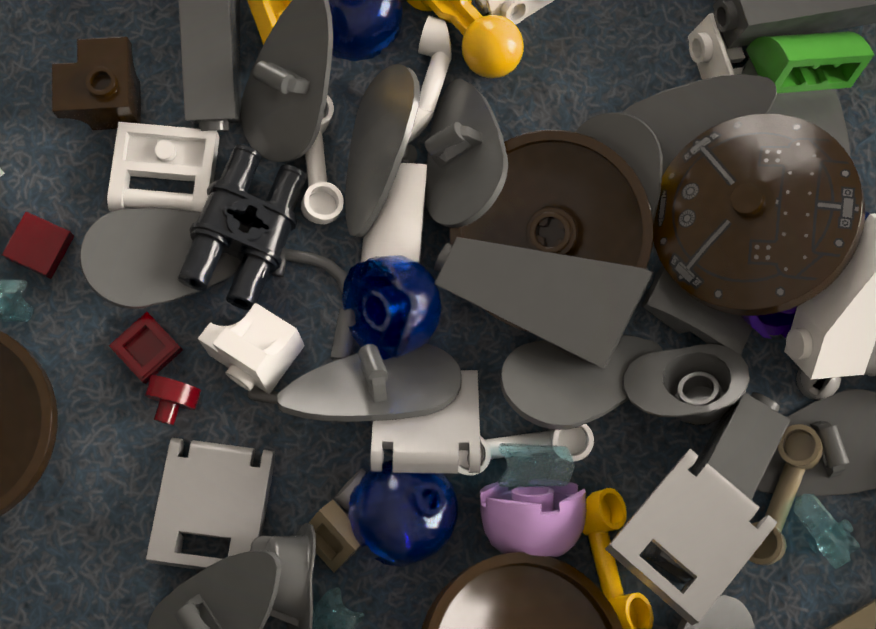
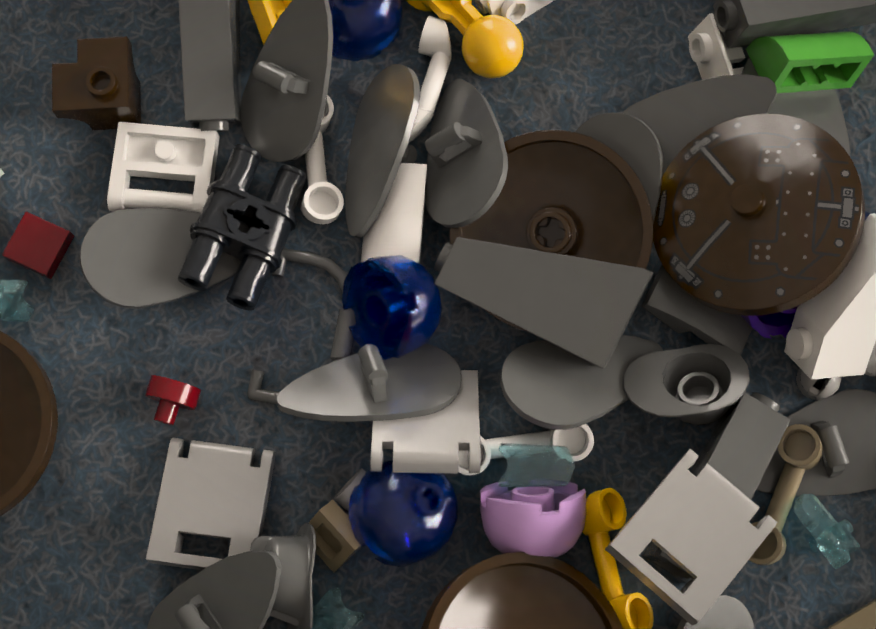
dark red tile [109,312,183,384] -> none
white brick [198,303,305,394] -> none

